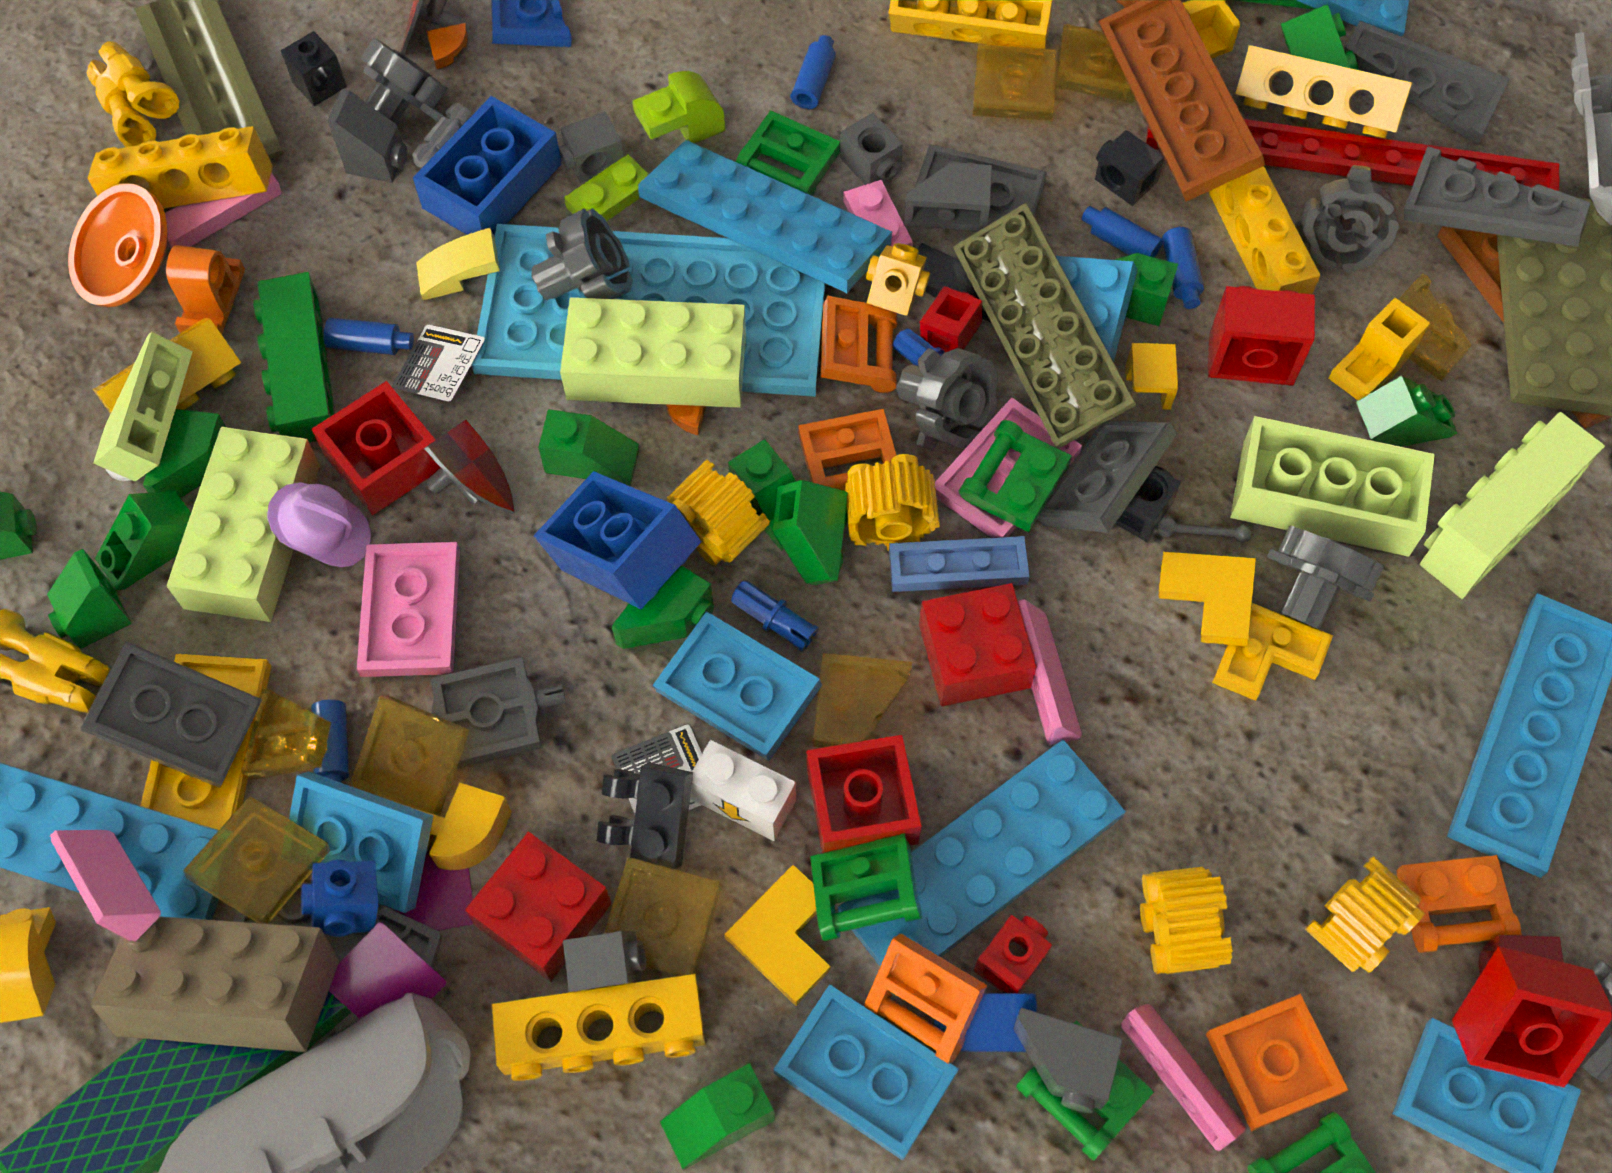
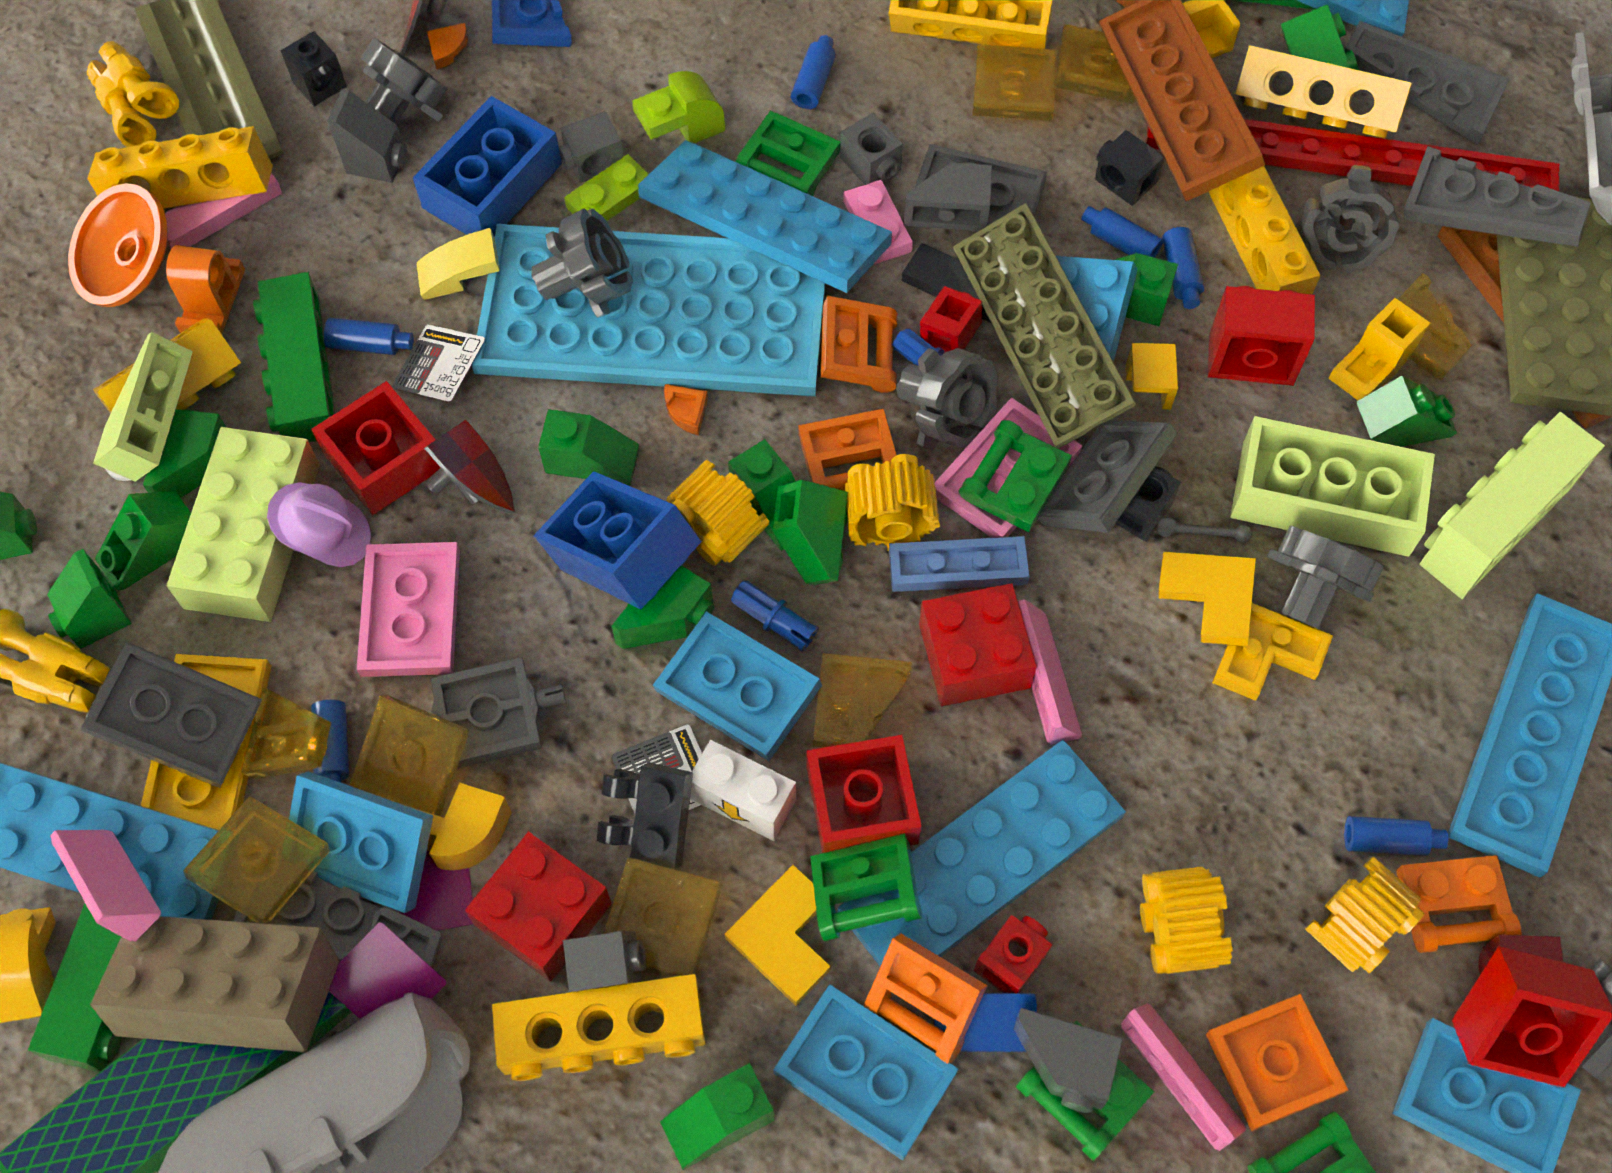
blue brick [301,859,378,937] -> none
light grey axle [412,102,471,168] -> none
yellowish green brick [560,297,746,408] -> none
yellow brick [866,243,930,316] -> none
none -> green brick [28,903,122,1072]
none -> blue cylinder [1344,816,1448,856]

